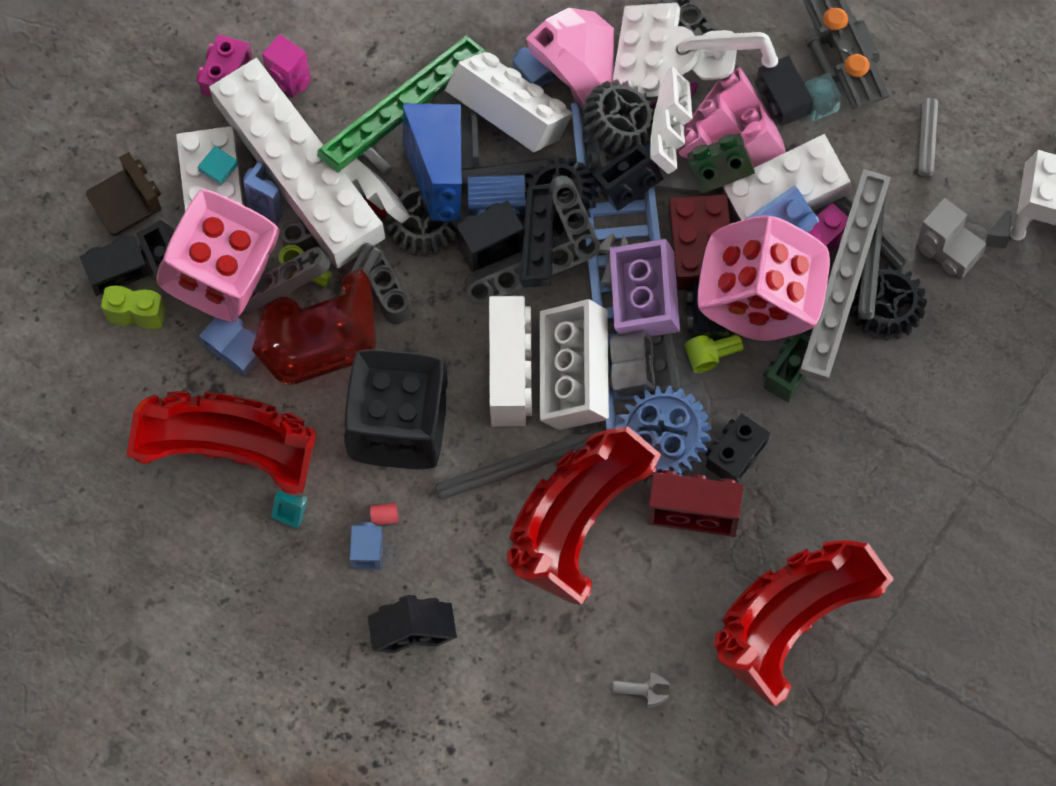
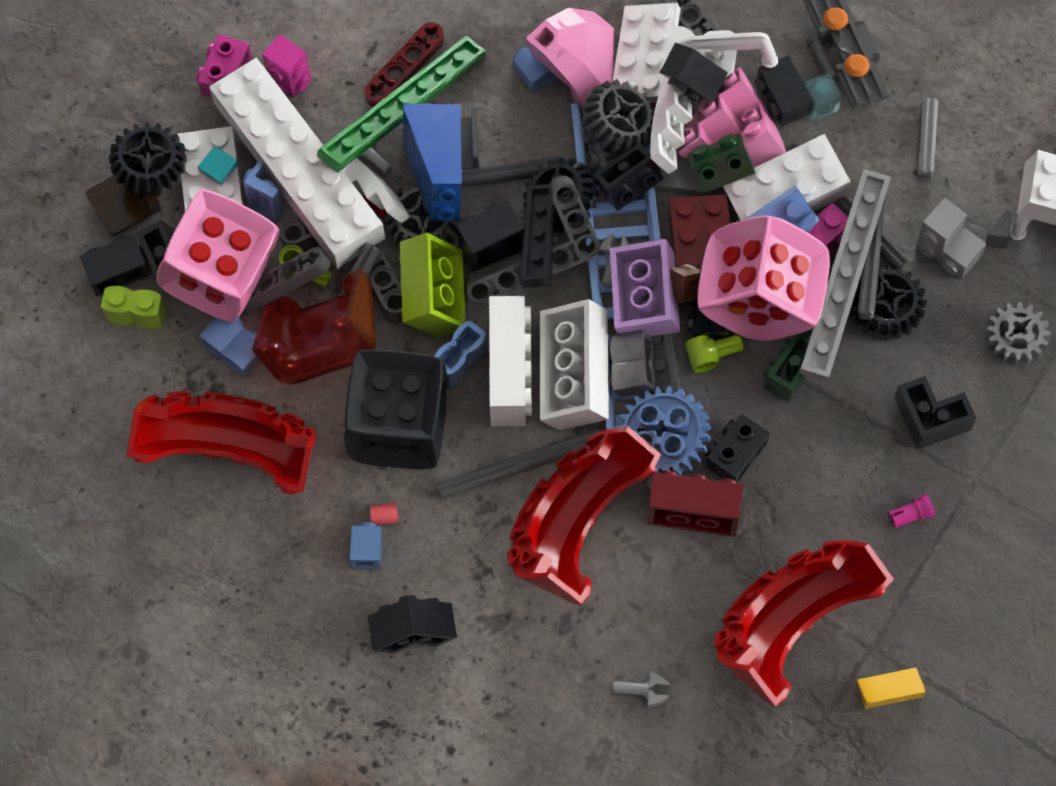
teal tile [271,490,308,529] -> none
white brick [445,52,573,152] -> none
medium blue brick [468,175,526,218] -> none
none -> black gear [108,121,187,197]
none -> dark red beam [364,22,444,107]
none -> lime brick [399,233,466,338]
none -> medium blue brick [434,321,487,387]
none -> black brick [659,42,728,103]
none -> reddish brown slope [670,264,701,303]
none -> yellow slope [857,667,926,709]
none -> dark pink pin [888,494,935,529]
none -> black brick [894,376,976,450]
none -> light grey gear [986,302,1051,365]

